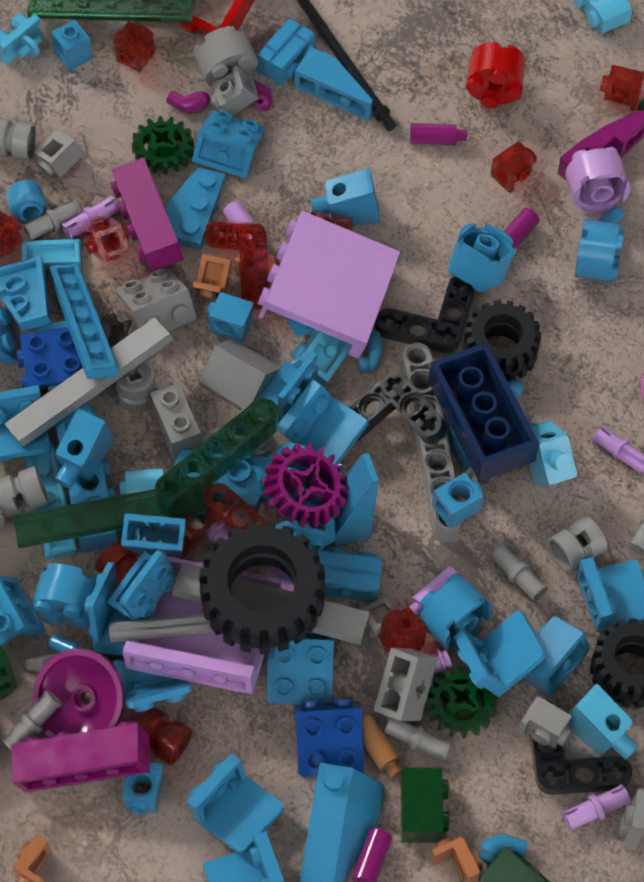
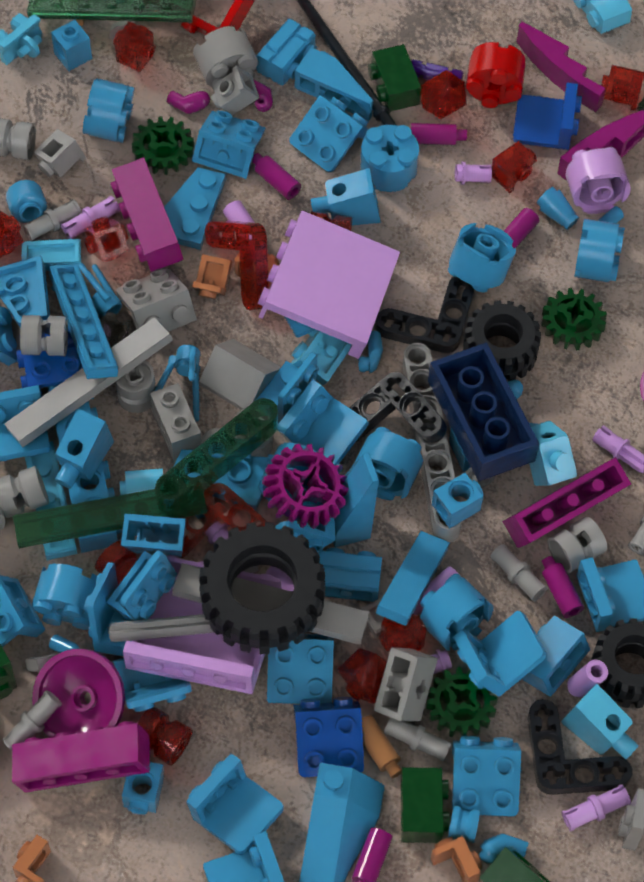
dark azure brick [206,292,254,342] -> none
light grey brick [518,696,572,748] -> none
none -> light grey wheel [20,315,68,356]
none -> dark azure plant [51,263,122,320]
none -> dark azure brick [83,78,135,143]
none -> dark azure plant [154,345,201,422]
none -> magenta cylinder [252,153,301,200]
none -> dark azure bracket [289,95,369,172]
none -> clear red brick [337,648,387,704]
none -> dark azure brick [352,427,423,500]
none -> dark azure brick [360,125,419,192]
none -> dark green brick [368,44,421,112]
none -> dark azure tile [376,531,450,626]
none -> dark purple axle [411,59,463,87]
none -> clear red brick [421,70,467,119]
none -> dark azure wheel [448,805,480,843]
none -> dark azure bracket [452,736,521,816]
none -> lavender pin [455,161,492,185]
none -> magenta brick [502,457,631,548]
none -> blue bracket [513,82,582,150]
none -> magenta slope [516,21,606,112]
none -> dark azure cone [537,187,579,230]
none -> dark green gear [541,288,607,350]
none -> magenta cylinder [541,556,585,618]
none -> lavender cylinder [567,660,608,697]

